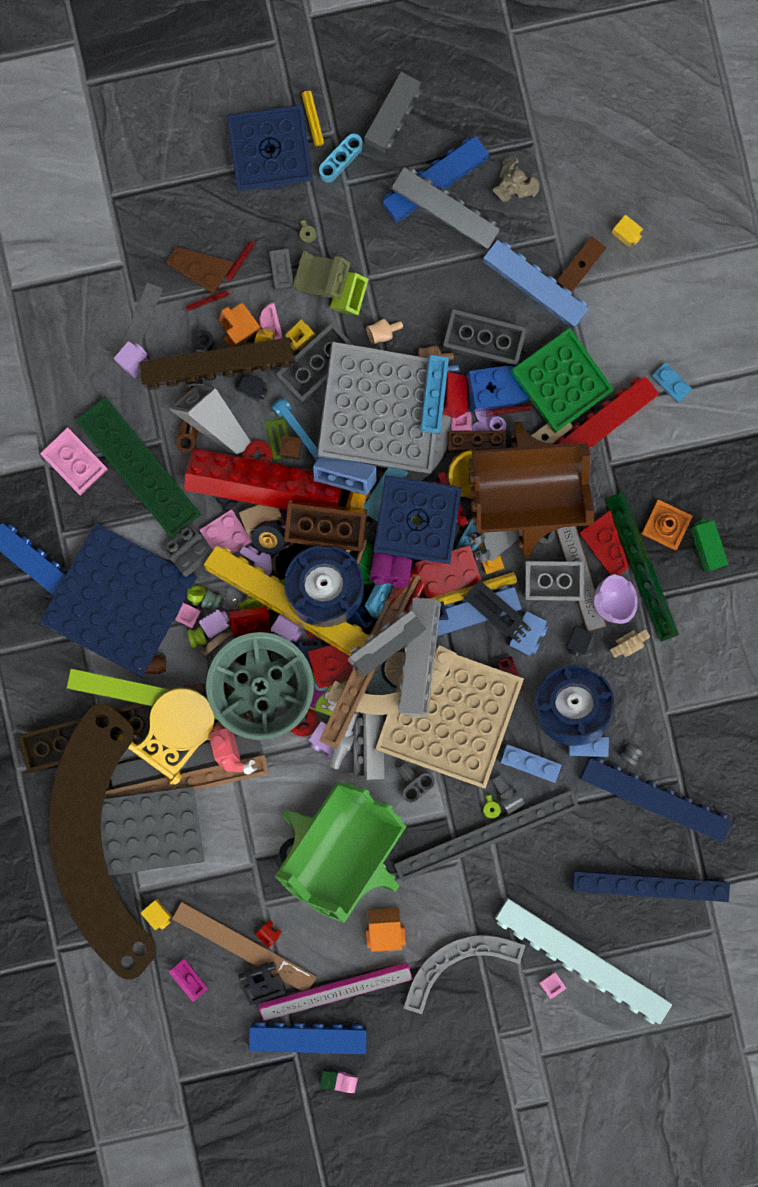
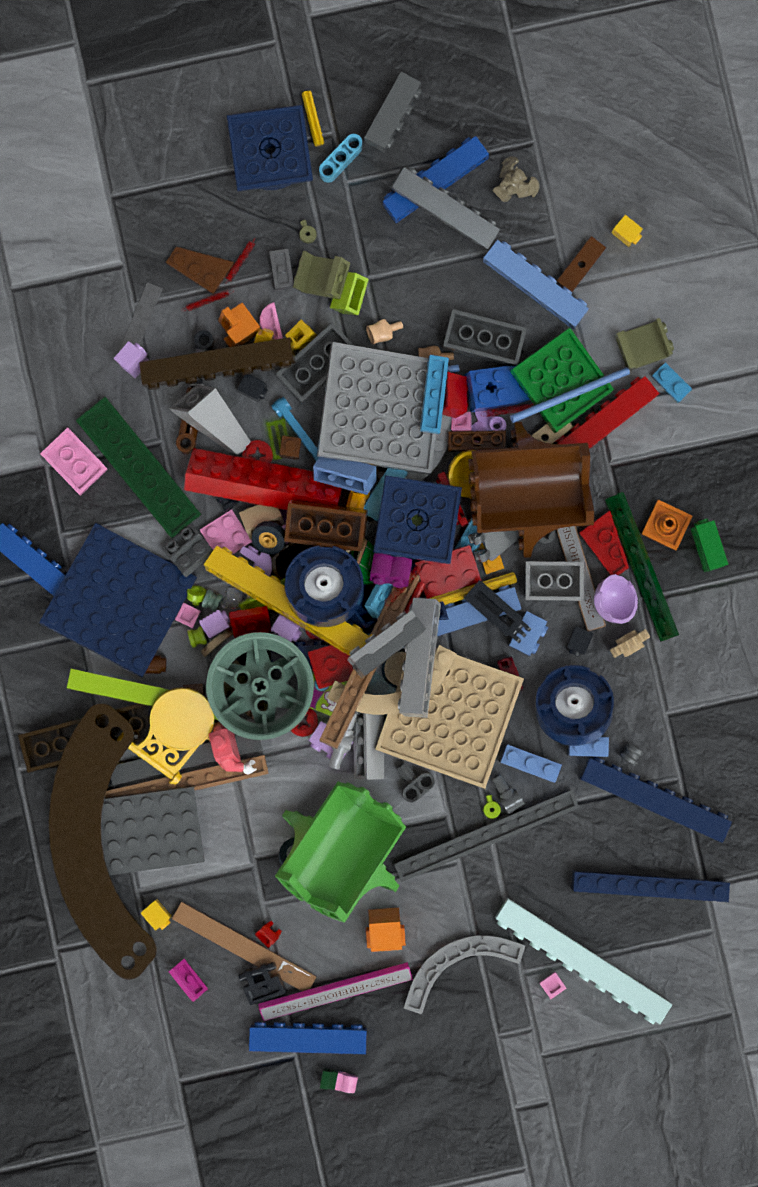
none -> medium blue piece [510,367,630,423]
none -> olive panel [615,318,674,371]

